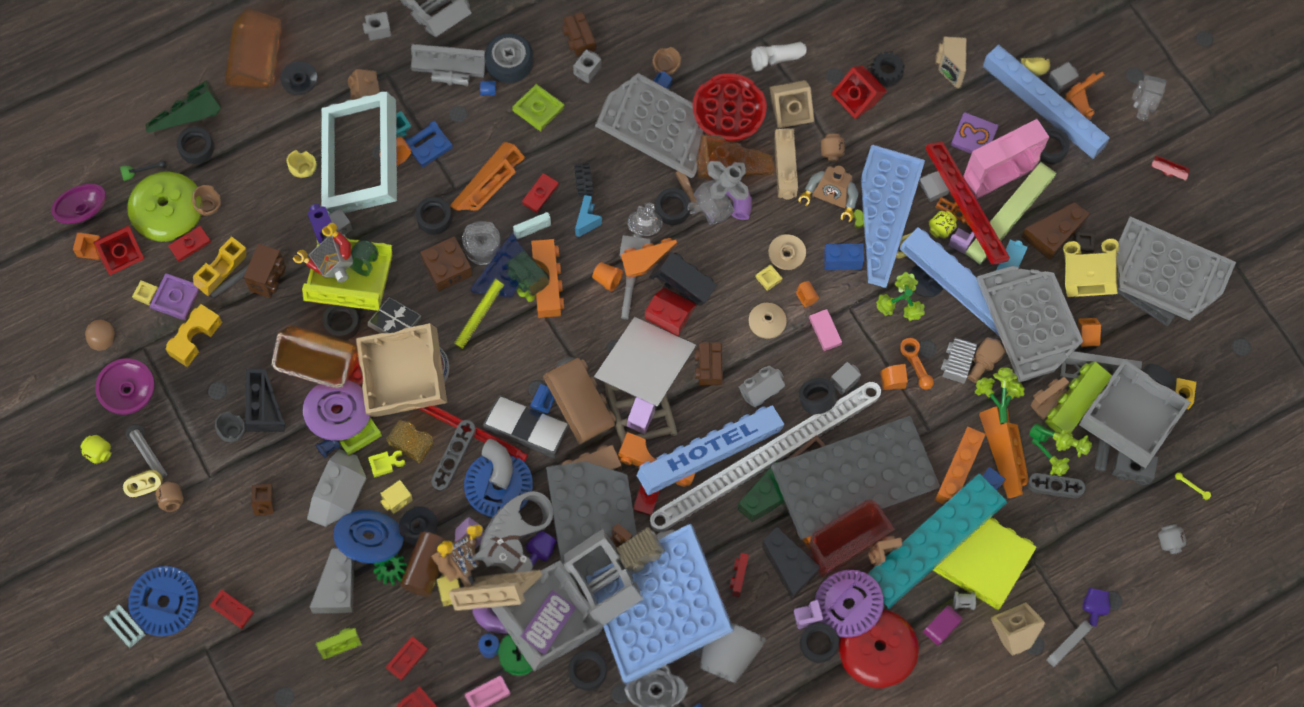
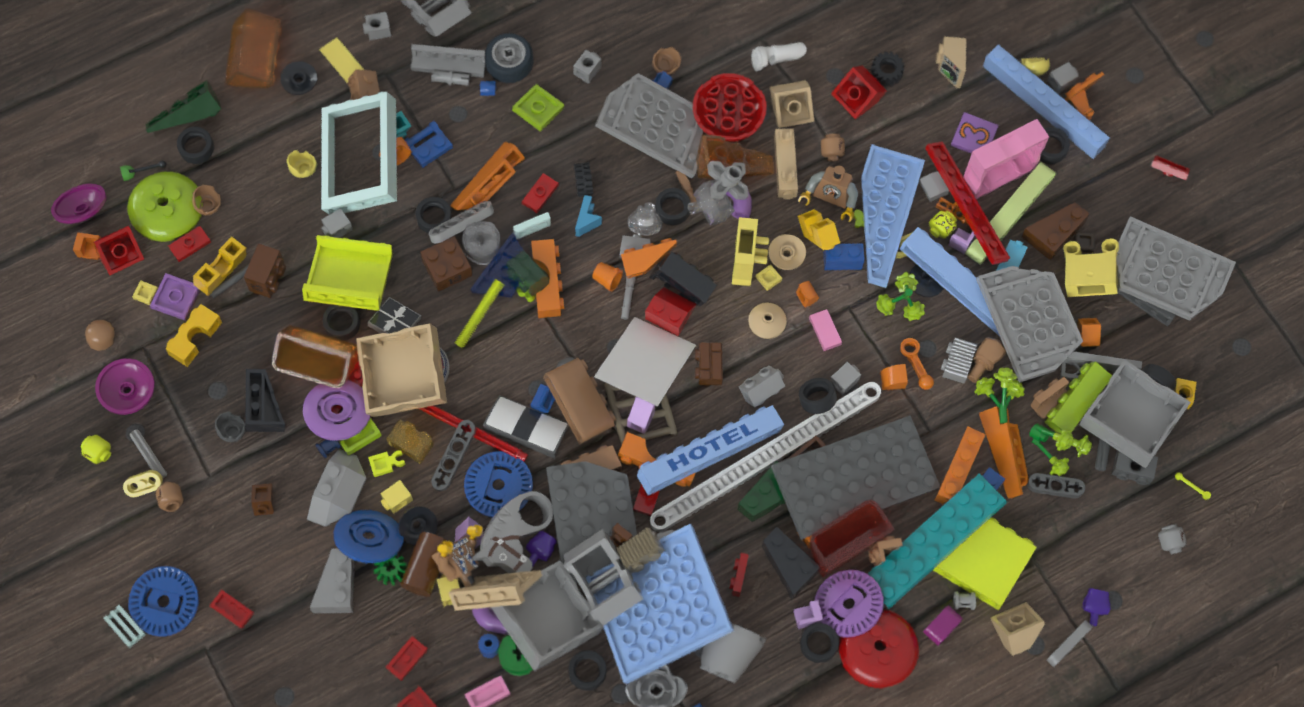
torso [293,223,353,283] -> none
dark purple torso [307,204,332,245] -> none
lime plate [316,628,362,659] -> none
clear green helmet [350,240,379,276] -> none
light grey cylinder [482,439,513,490] -> none
sticker [520,590,576,655] -> none
reddish brown brick [561,12,596,56] -> none
clear brick [1132,74,1167,120] -> none
none -> light yellow sticker [319,38,364,83]
none -> light grey beam [428,201,494,243]
none -> light yellow piece [732,217,769,286]
none -> yellow arch [798,209,840,250]

